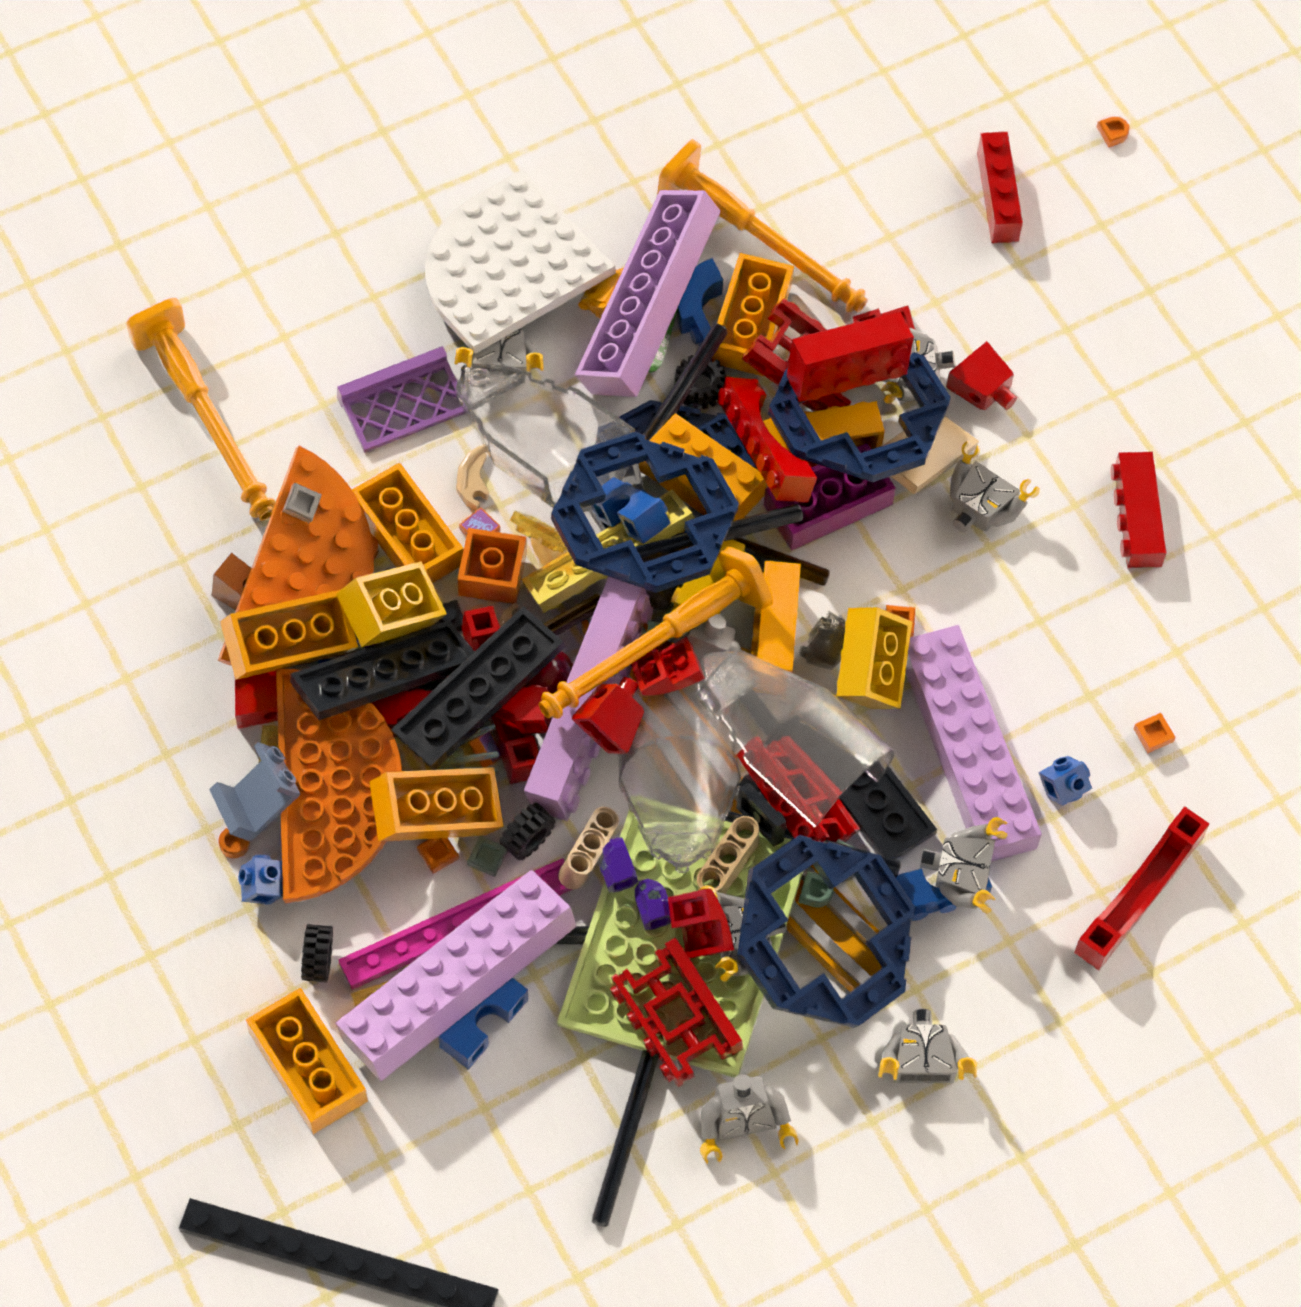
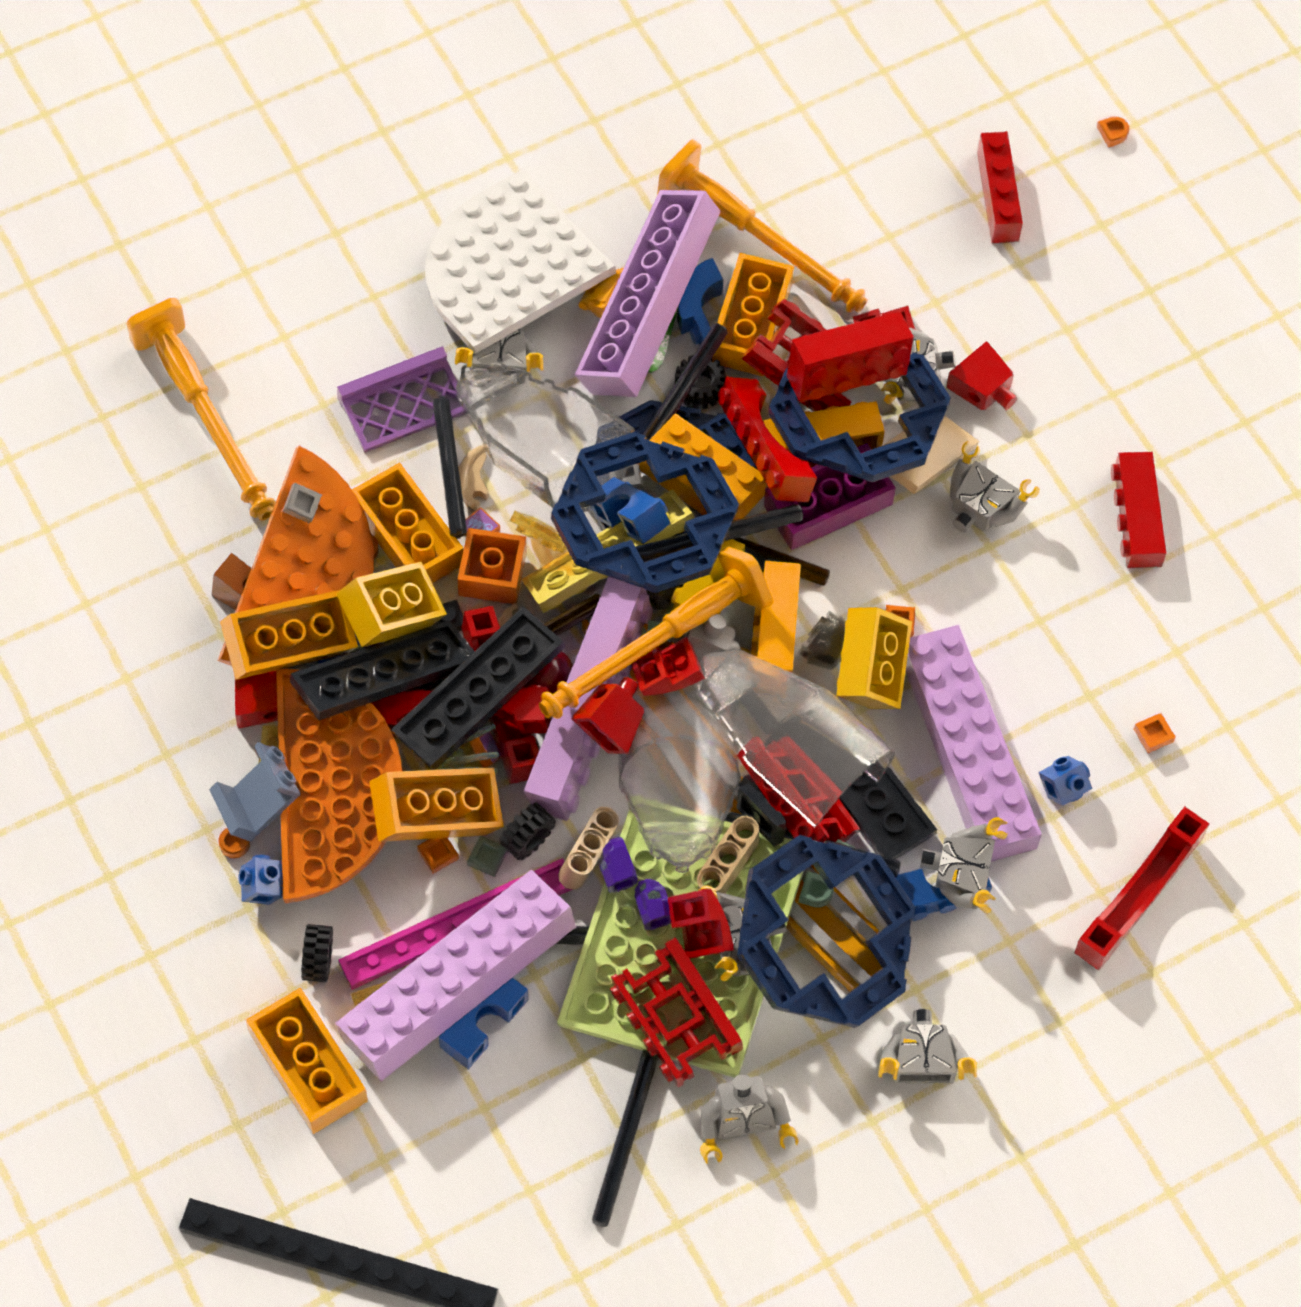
none -> black axle [433,395,467,539]

